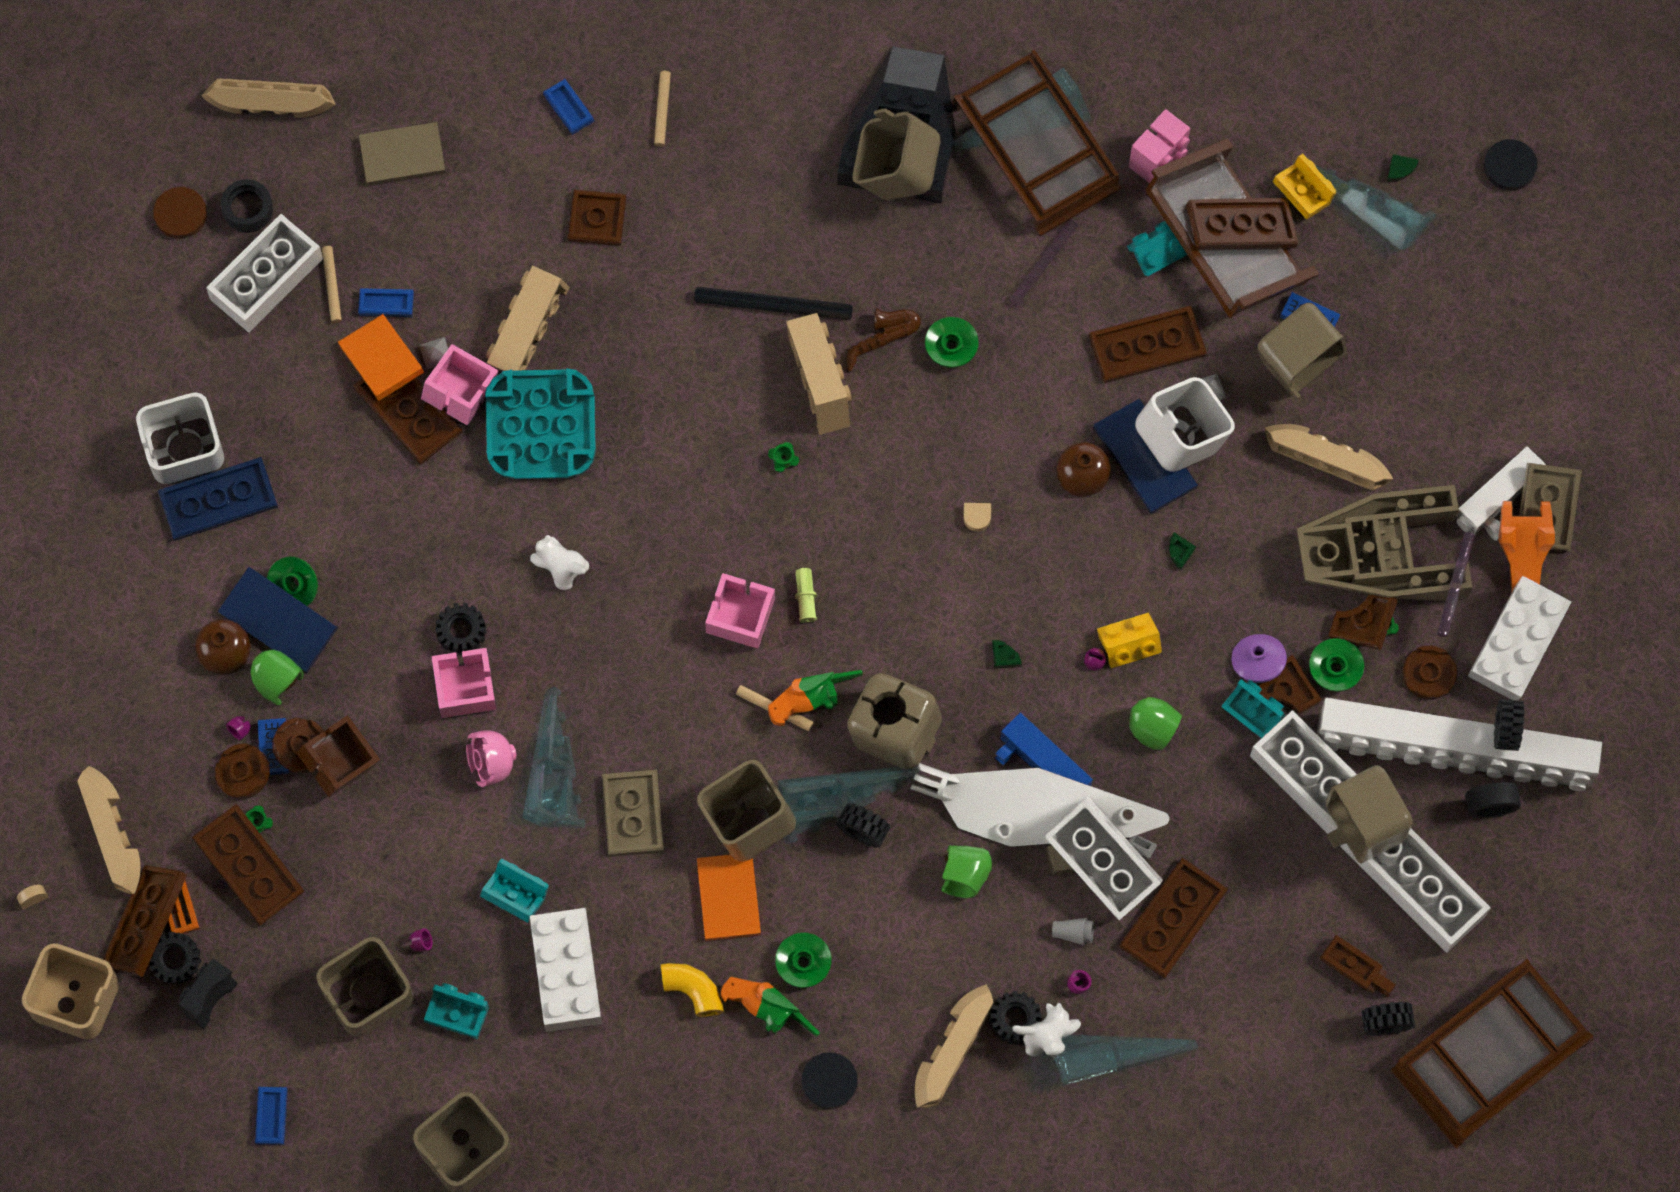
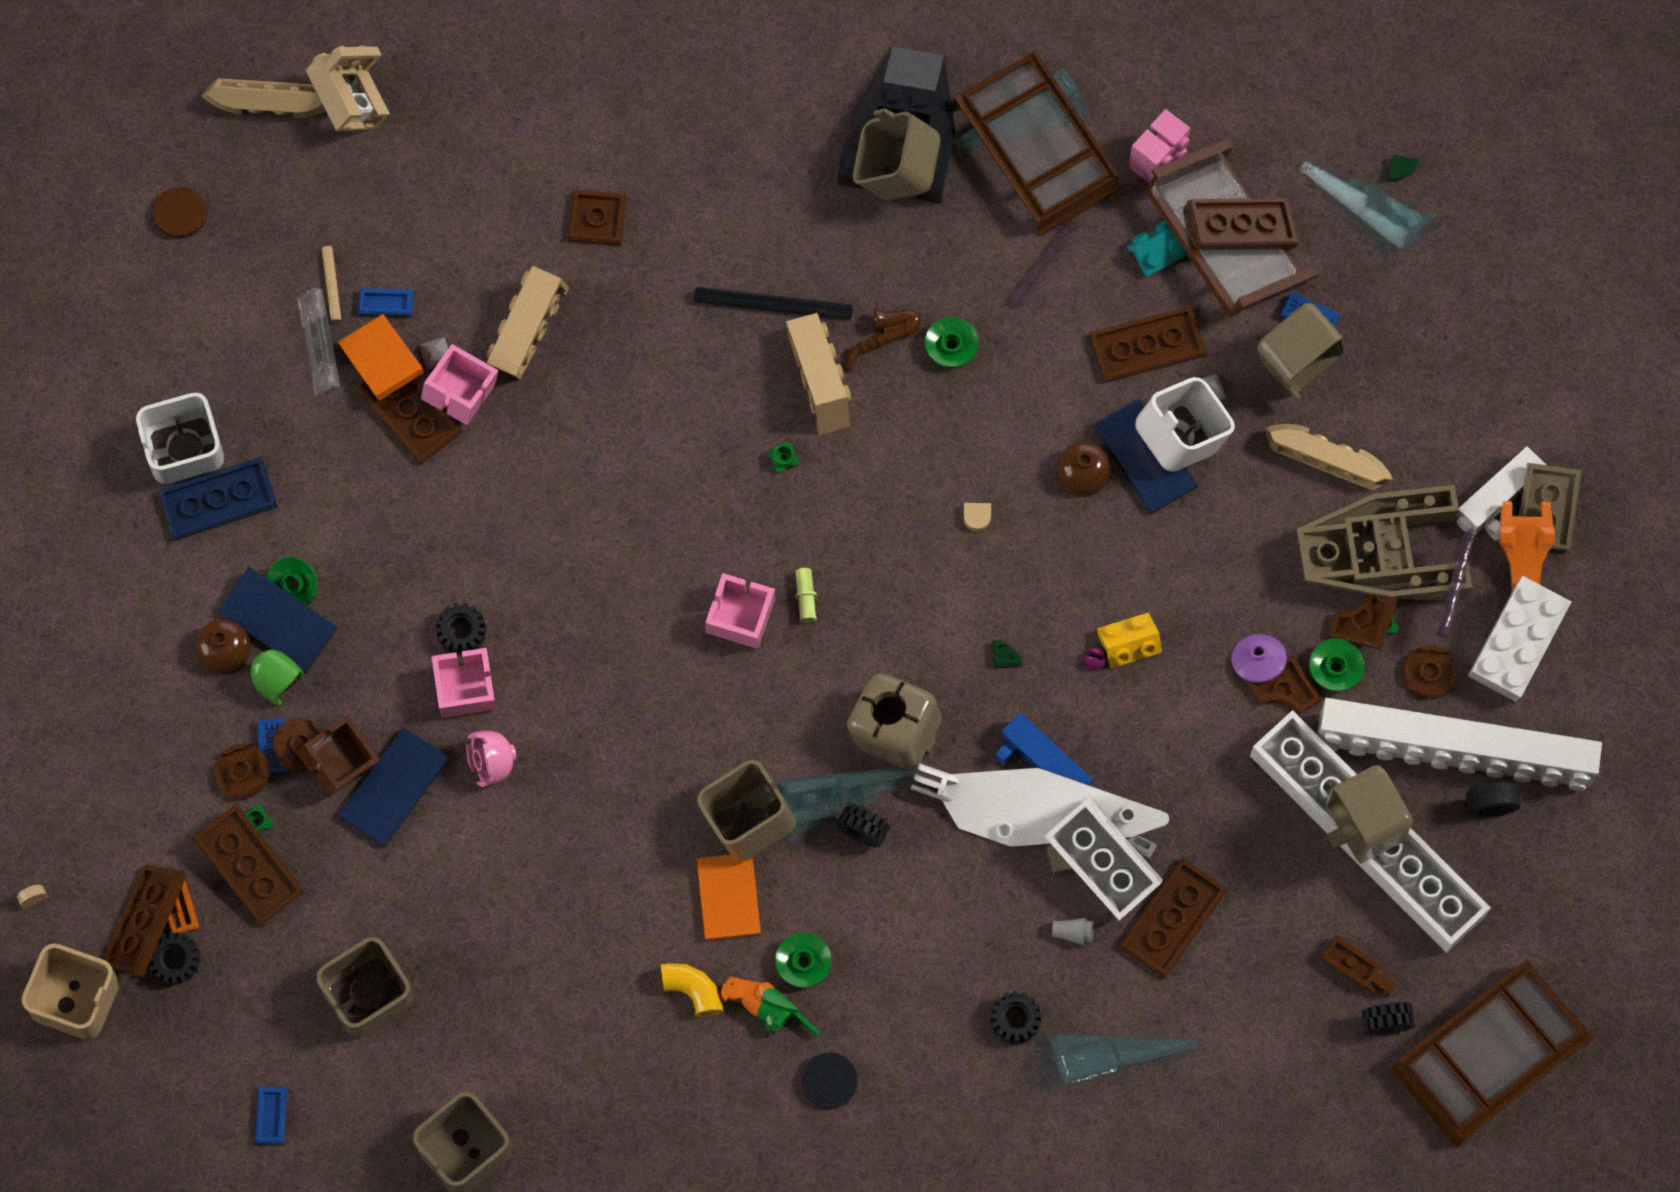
tan brick [77,766,140,894] -> none
black brick [179,959,238,1029] -> none
white brick [206,214,323,333] -> none
black tyre [221,179,273,233] -> none
magenta hinge [226,716,251,741] -> none
dark tan tile [359,122,446,186] -> none
magenta hinge [408,928,433,952] -> none
teal bracket [424,983,489,1039] -> none
teal bracket [480,859,549,923] -> none
teal tile [485,368,596,479] -> none
clear light blue wedge [522,687,585,828] -> none
white animal [530,535,589,590] -> none
white brick [530,908,602,1032] -> none
blue tile [543,79,594,135] -> none
dark tan tile [602,770,664,856] -> none
tan bar [654,71,671,147] -> none
tan bar [736,685,814,732] -> none
animal [768,670,863,726] -> none
tan brick [915,984,993,1108] -> none
bright green piece [941,845,992,898] -> none
white animal [1012,1003,1081,1057] -> none
magenta hinge [1067,970,1092,995] -> none
bright green piece [1129,697,1182,750] -> none
dark green tile [1169,532,1197,570] -> none
teal bracket [1221,679,1286,739] -> none
yellow bracket [1272,154,1336,219] -> none
black tile [1484,139,1537,191] -> none
black tyre [1493,699,1525,751] -> none
none -> clear plate [297,288,340,397]
none -> tan brick [306,46,390,131]
none -> dark blue tile [339,727,449,848]

